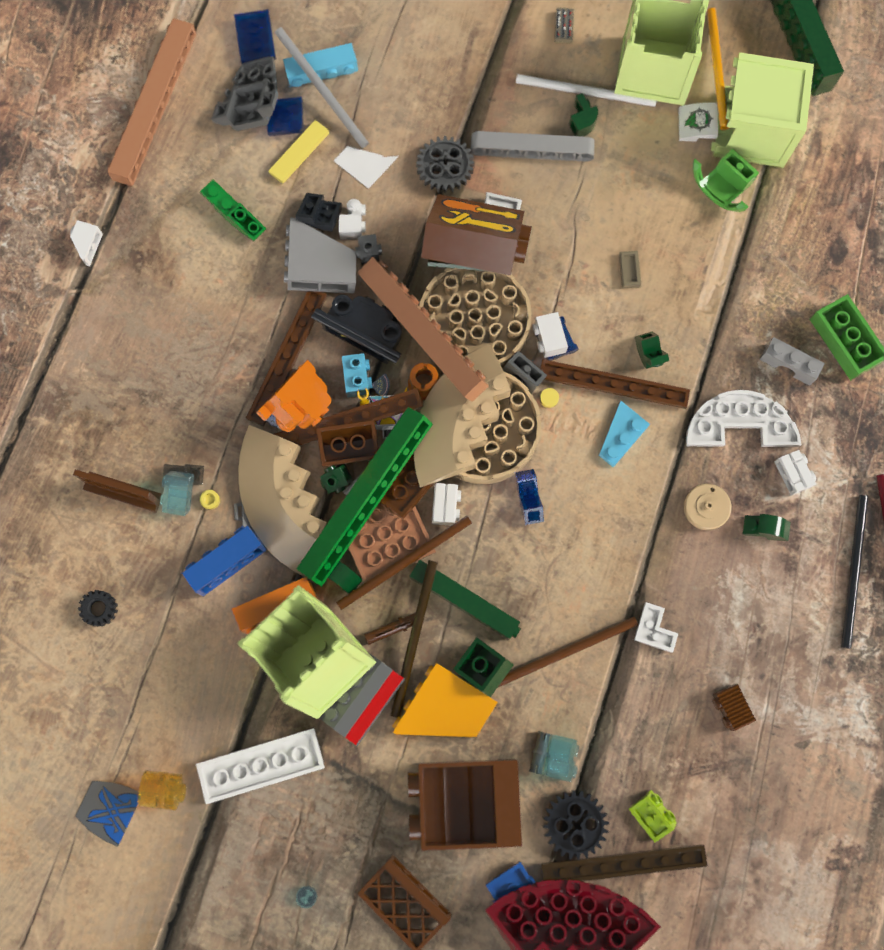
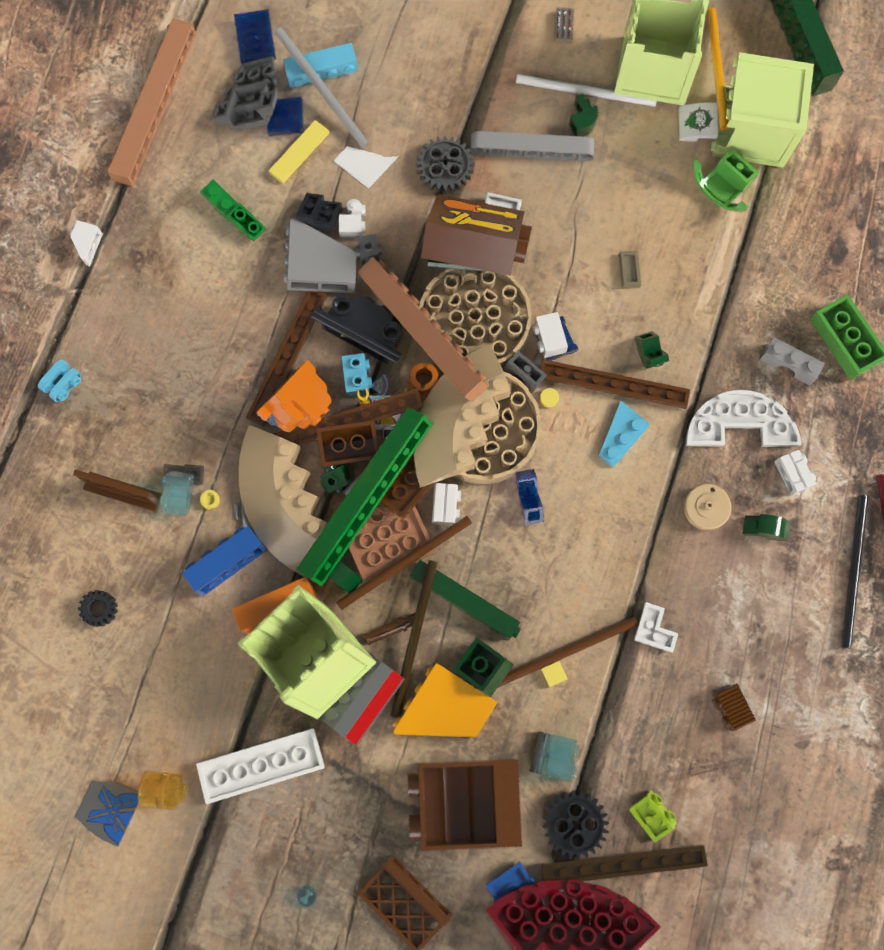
none -> medium azure brick [38,359,81,402]
none -> light yellow tile [541,661,567,687]

